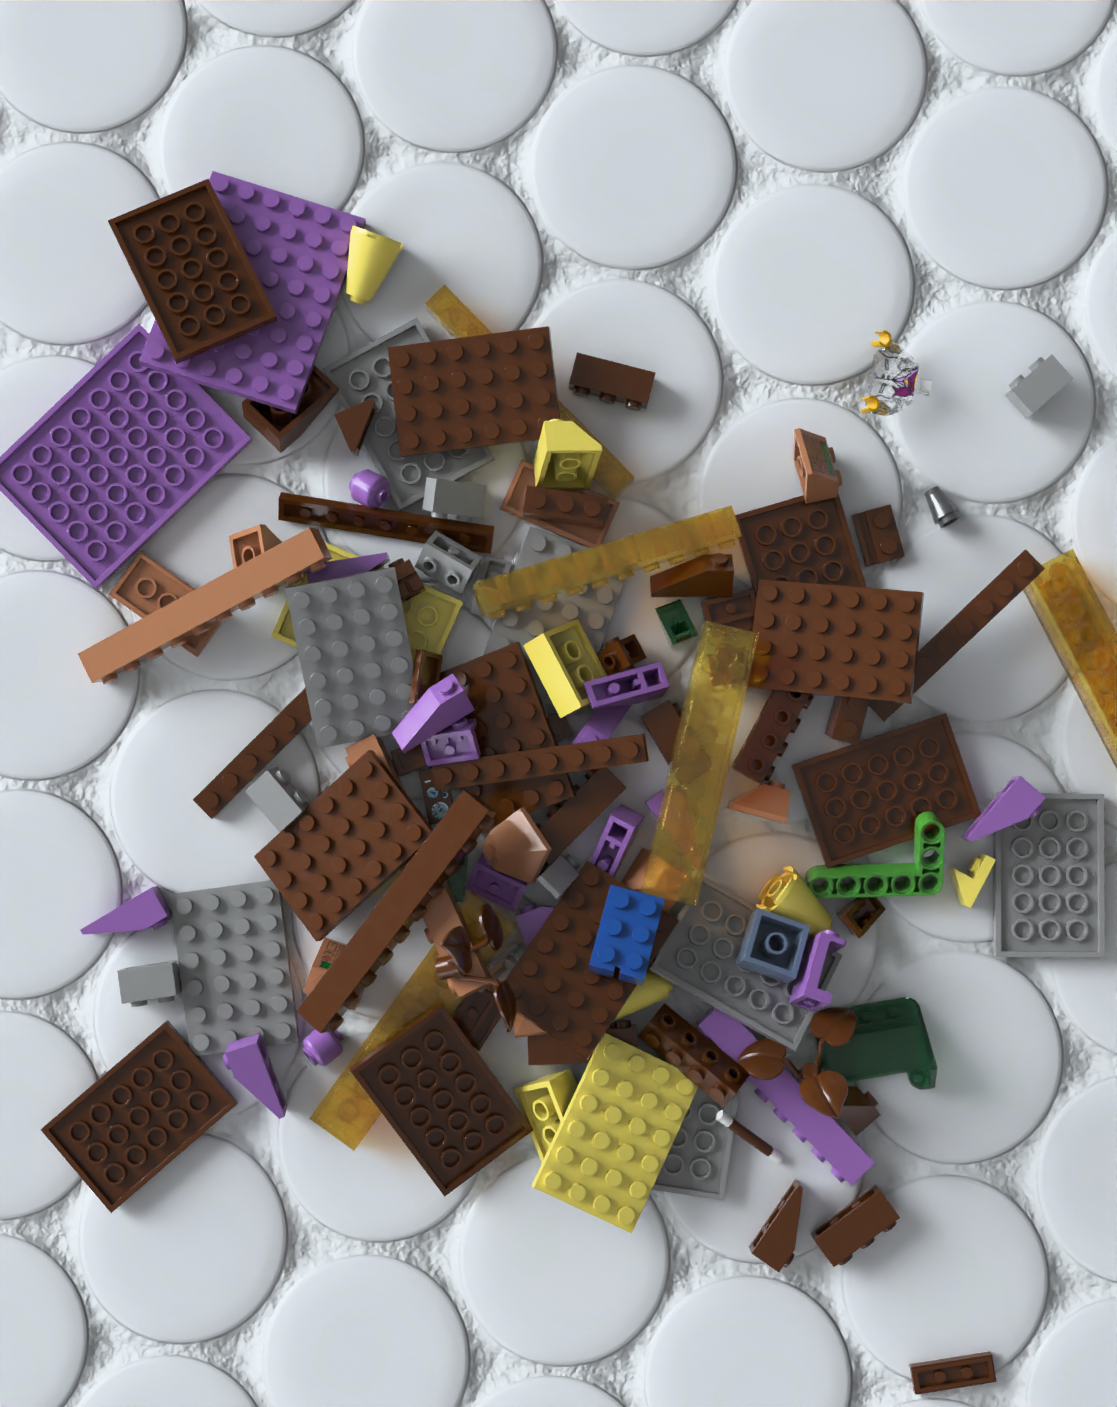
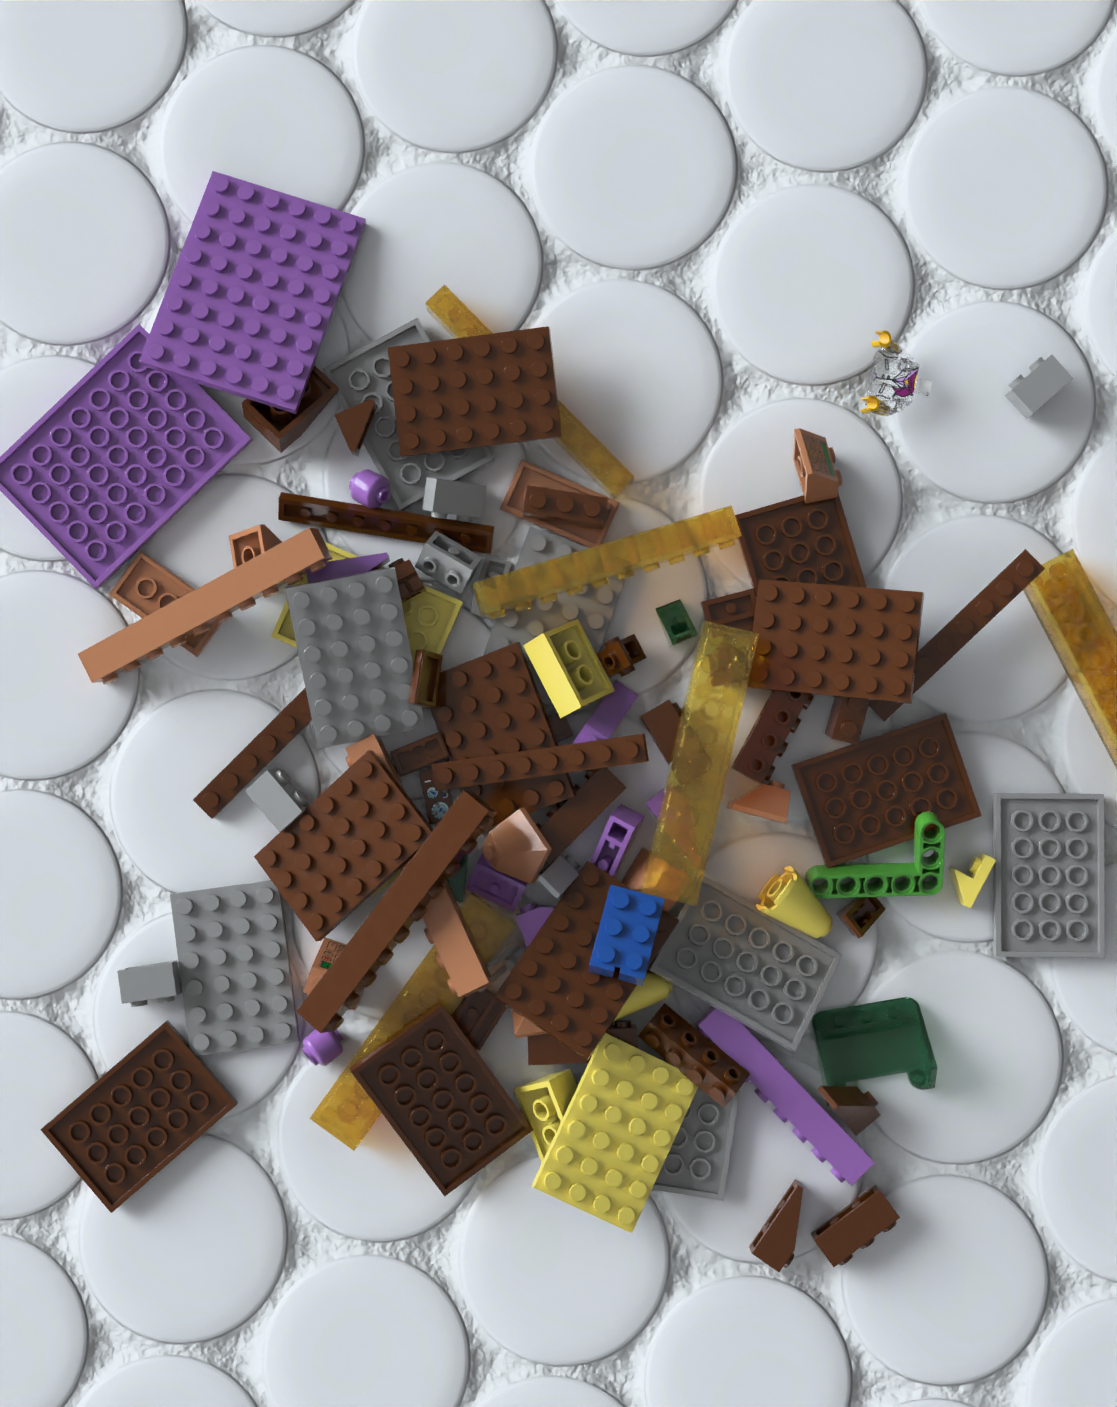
medium lavender slope [80,886,172,935] -> none
reddish brown plate [108,179,278,364] -> none
medium lavender slope [223,1033,287,1119] -> none
light yellow cone [345,226,403,305] -> none
medium lavender slope [392,674,474,753] -> none
medium lavender bracket [420,717,481,766] -> none
reddish brown plant [435,904,517,1032] -> none
light yellow slope [533,419,602,490] -> none
reddish brown brick [569,352,656,411] -> none
medium lavender slope [584,662,670,709] -> none
reddish brown slope [650,553,734,597] -> none
reddish brown bar [716,1110,783,1164] -> none
sand blue brick [736,908,810,983] -> none
reddish brown plant [738,1007,857,1119] -> none
medium lavender panel [789,930,847,1012] -> none
reddish brown plate [851,504,905,567] -> none
reddish brown tile [909,1351,996,1395] -> none
flat silver cone [924,486,959,528] -> none
medium lavender slope [961,776,1046,842] -> none

